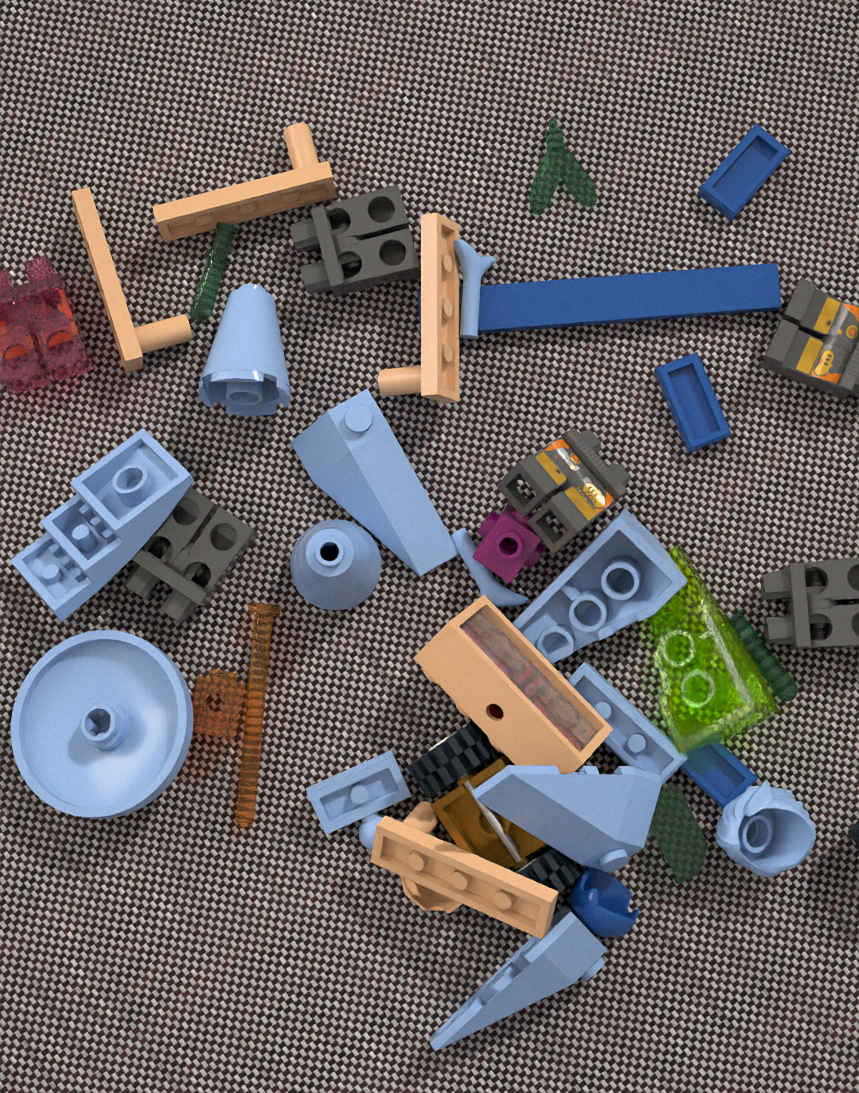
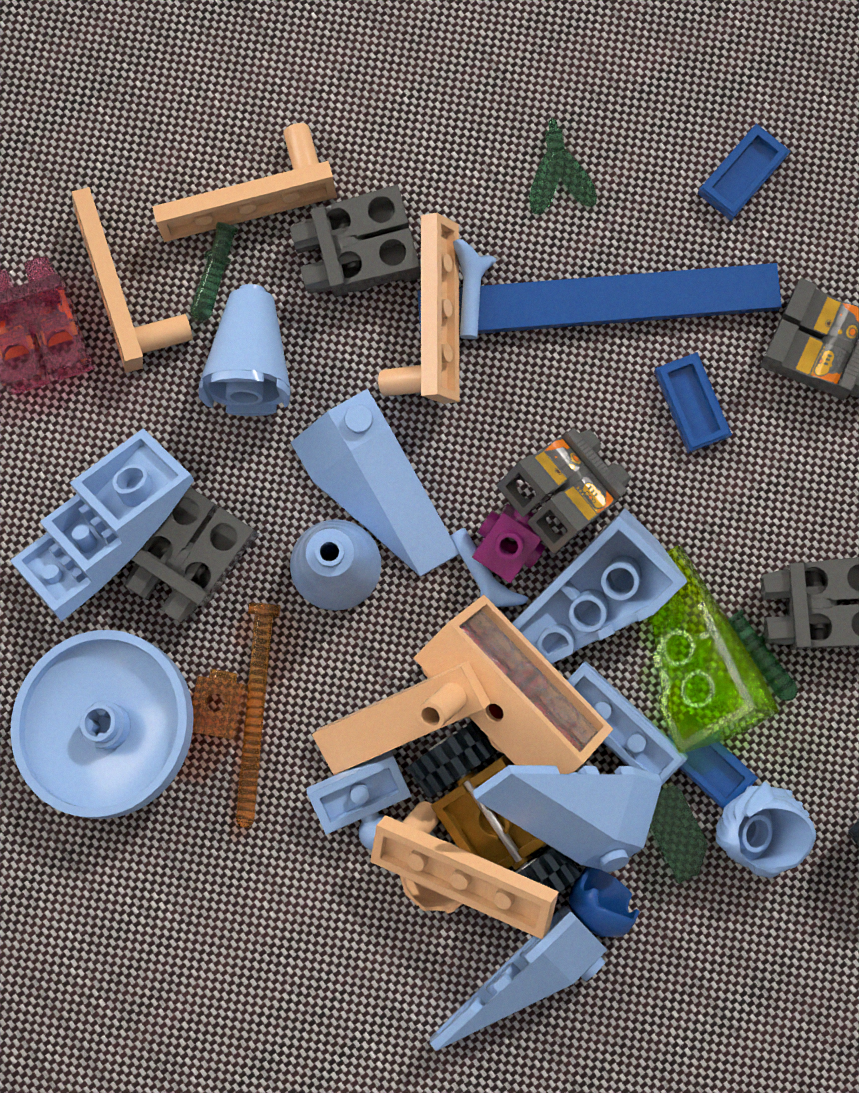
none -> light nougat piece [312,661,491,775]

